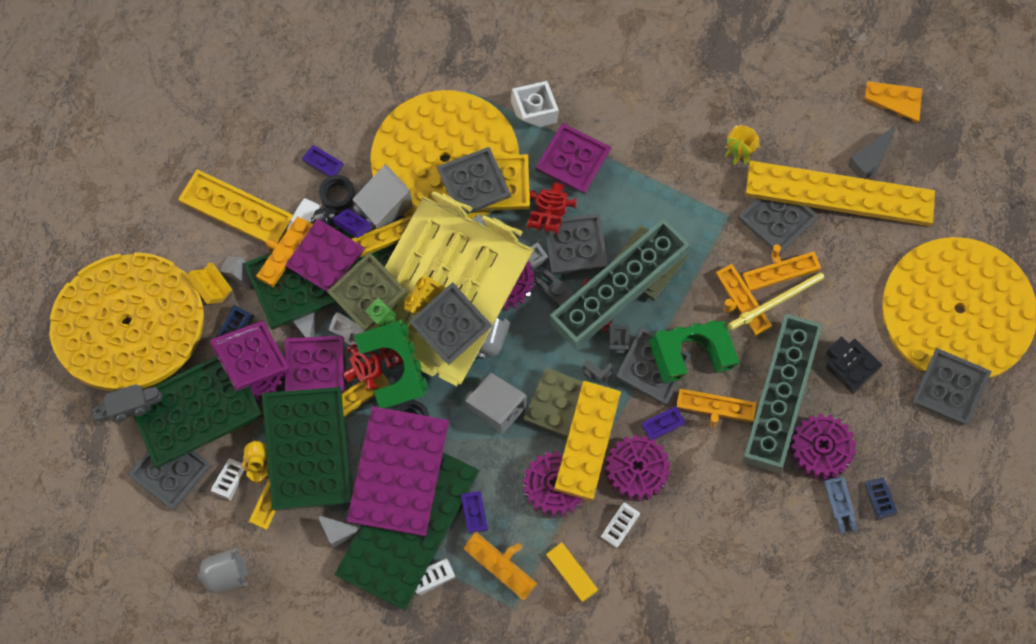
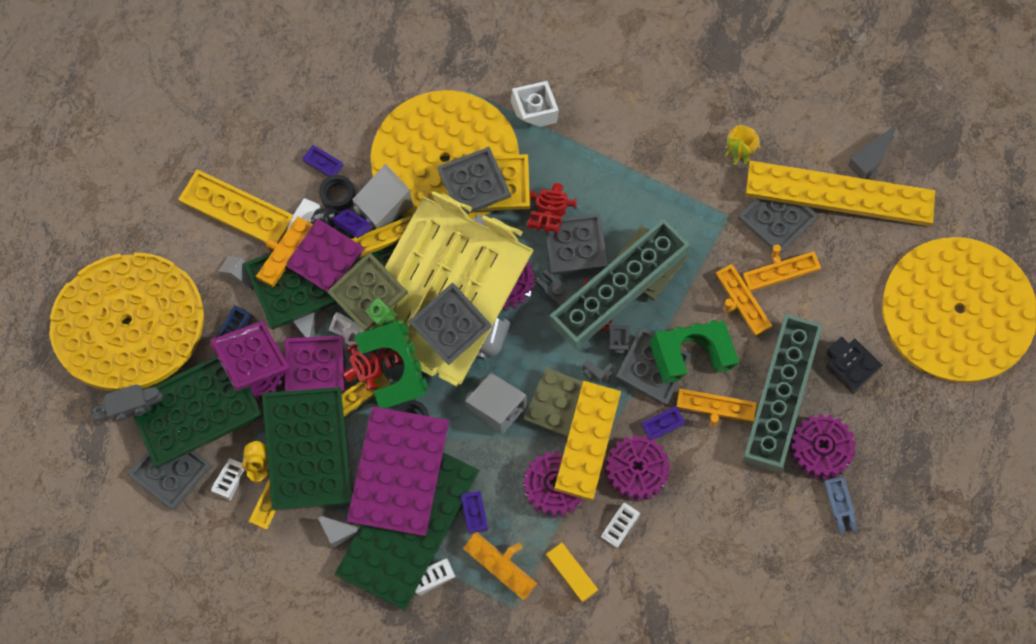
yellow bracket [187,262,232,304] -> none
light grey cylinder [197,547,248,594] -> none
yellow bracket [404,275,446,315] -> none
light grey plate [528,242,548,269] -> none
magenta plate [535,123,611,195] -> none
light yellow bar [728,272,824,330] -> none
light orange wing [864,81,922,124] -> none
dark blue slope [864,478,898,520] -> none
dark grey plate [912,348,992,425] -> none

